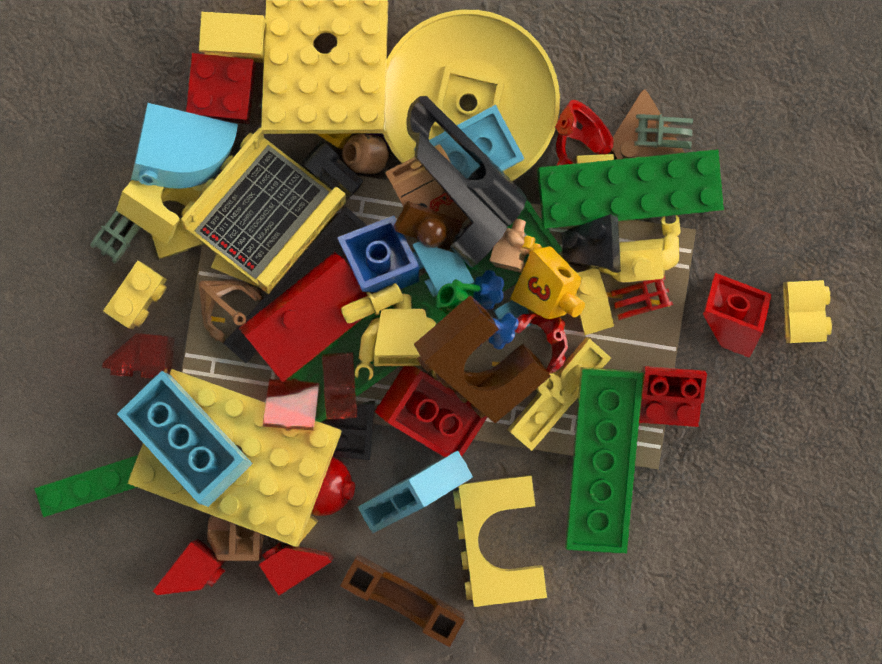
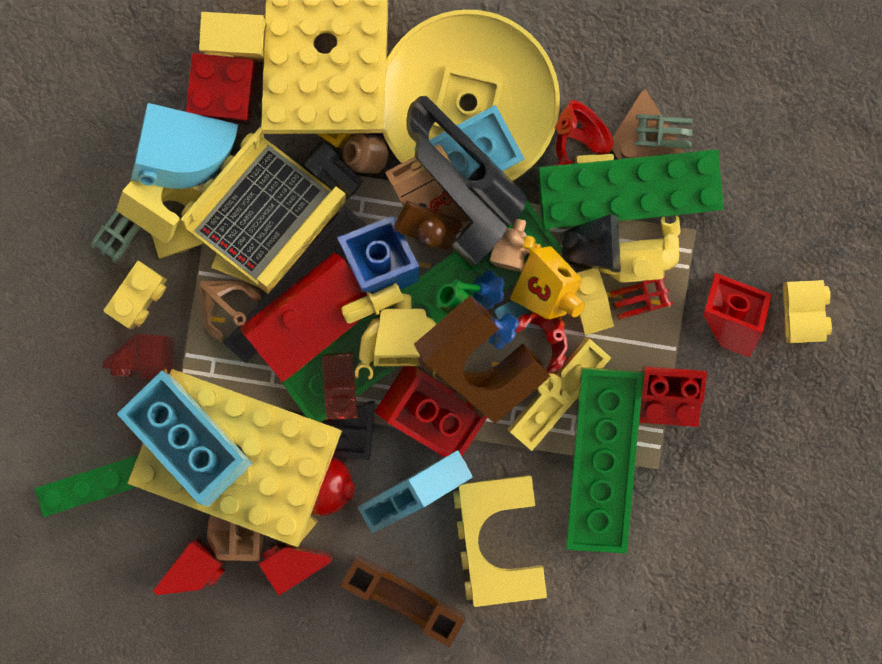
clear red piece [263,378,320,431] -> none
medium azure slope [413,242,474,297] -> none

